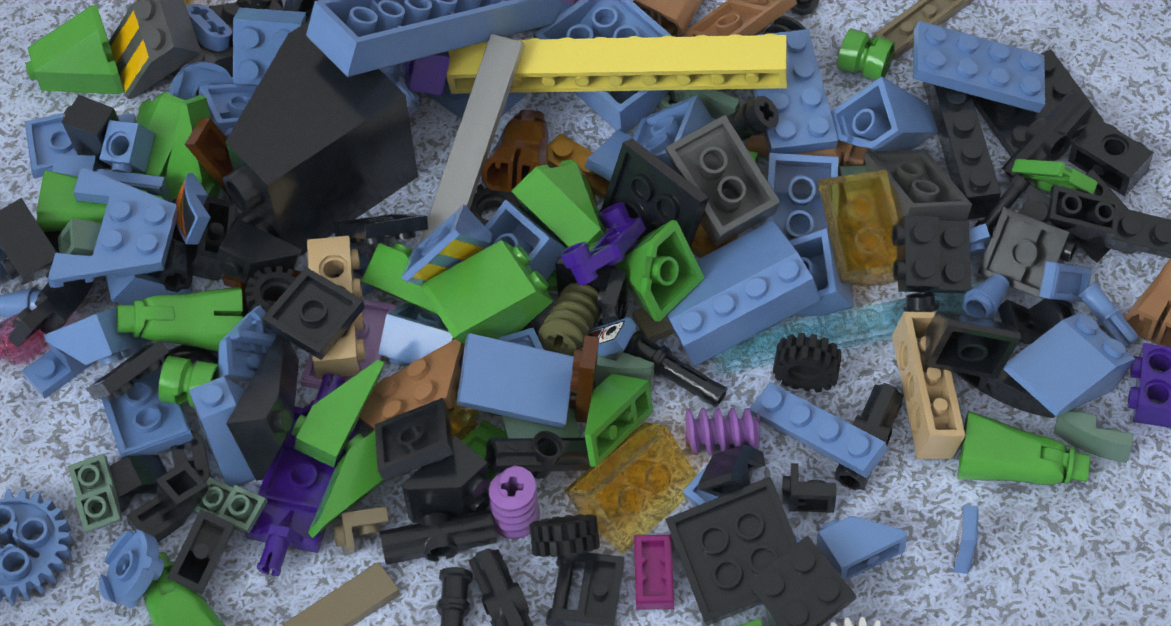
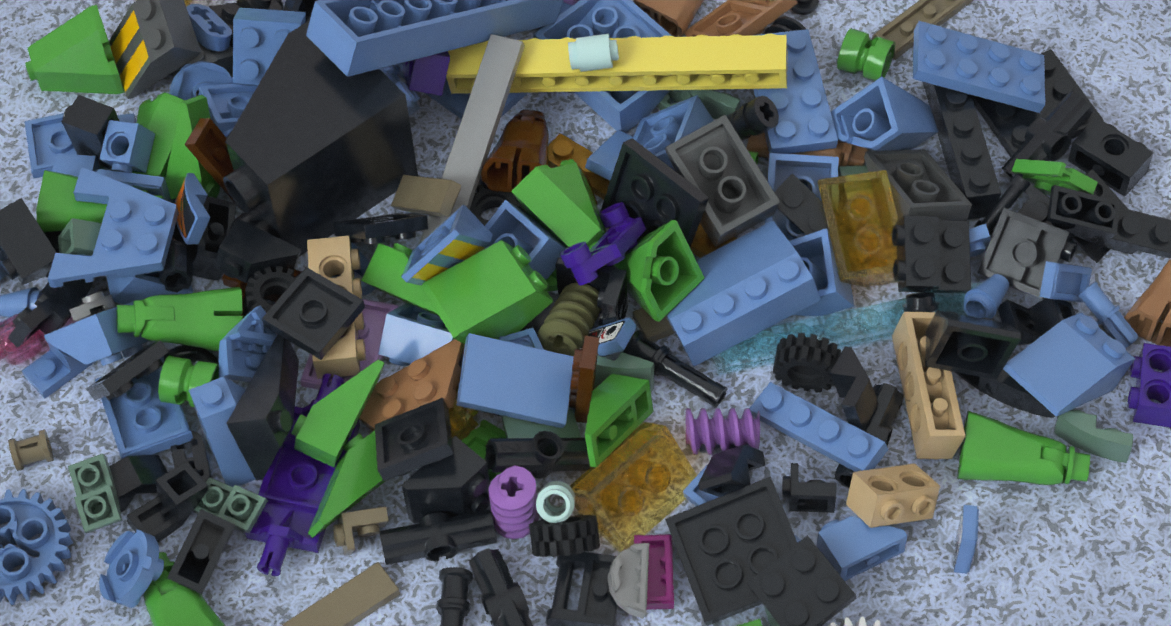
none -> dark tan bush [8,429,54,471]
none -> light grey plate [69,291,116,322]
none -> dark tan tile [391,175,461,217]
none -> light aqua brick [536,481,576,523]
none -> light aqua brick [568,33,619,72]
none -> light grey plate [607,543,649,619]
none -> black plate [774,174,843,235]
none -> black slope [830,346,878,431]
none -> tan brick [846,463,940,528]

